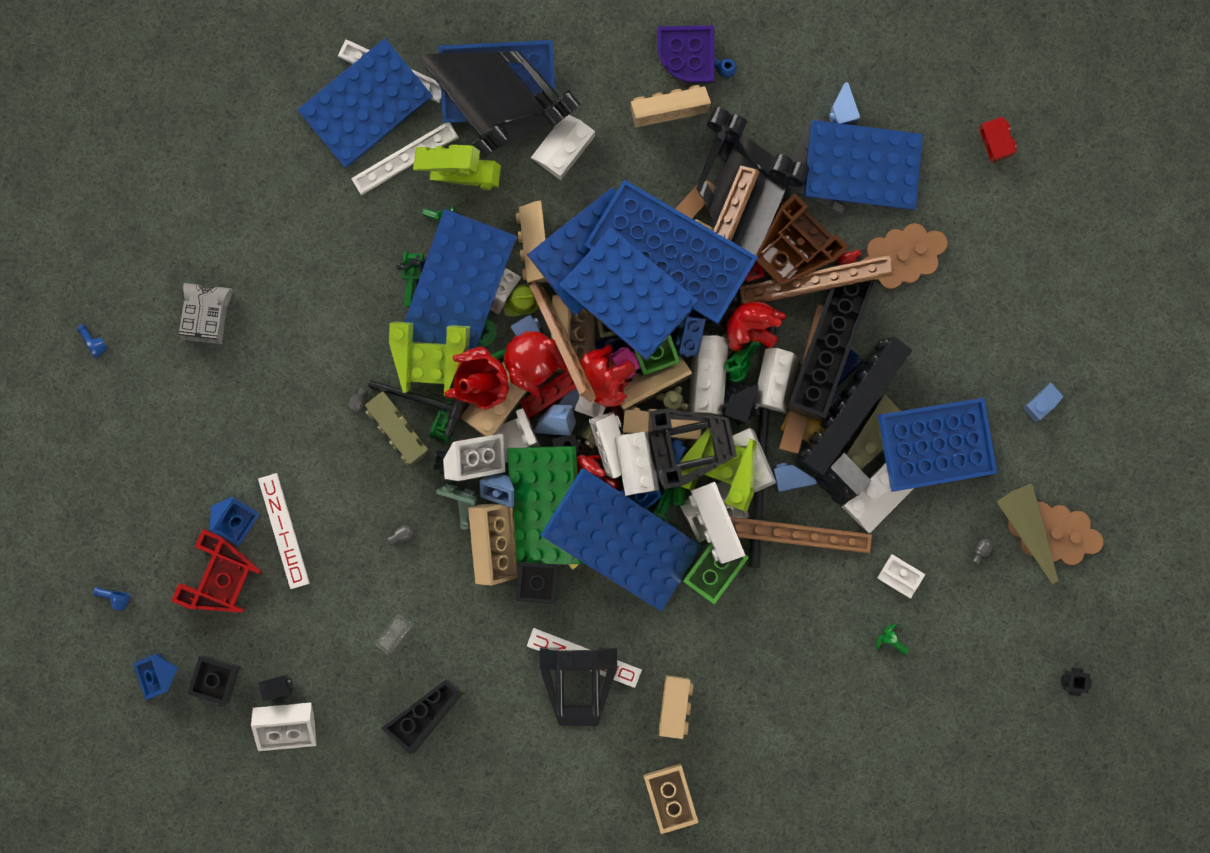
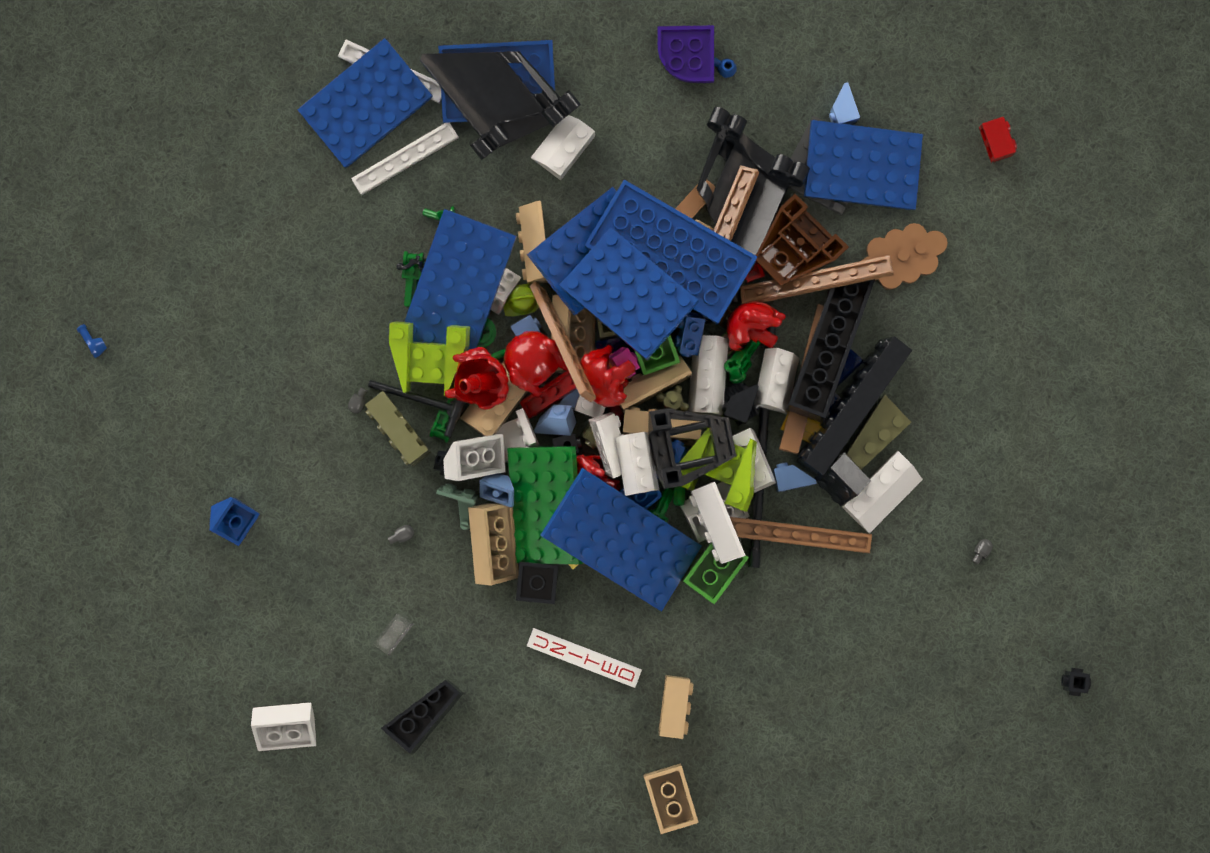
blue bar [93,587,130,610] -> none
blue slope [133,653,178,700] -> none
red wedge [171,529,262,613] -> none
light grey piece [179,283,233,344] -> none
black brick [187,655,241,705] -> none
white tile [258,473,310,589] -> none
black slope [258,675,294,701] -> none
lime wedge [413,145,501,190] -> none
black windscreen [540,647,617,726] -> none
tan slope [630,85,711,128] -> none
red cylinder [836,249,861,266] -> none
green plant [876,623,909,655] -> none
white plate [877,554,925,598] -> none
blue plate [878,398,997,492] -> none
olive wedge [997,484,1059,585] -> none
medium nougat plate [1008,502,1103,565] -> none
medium blue slope [1023,383,1064,422] -> none

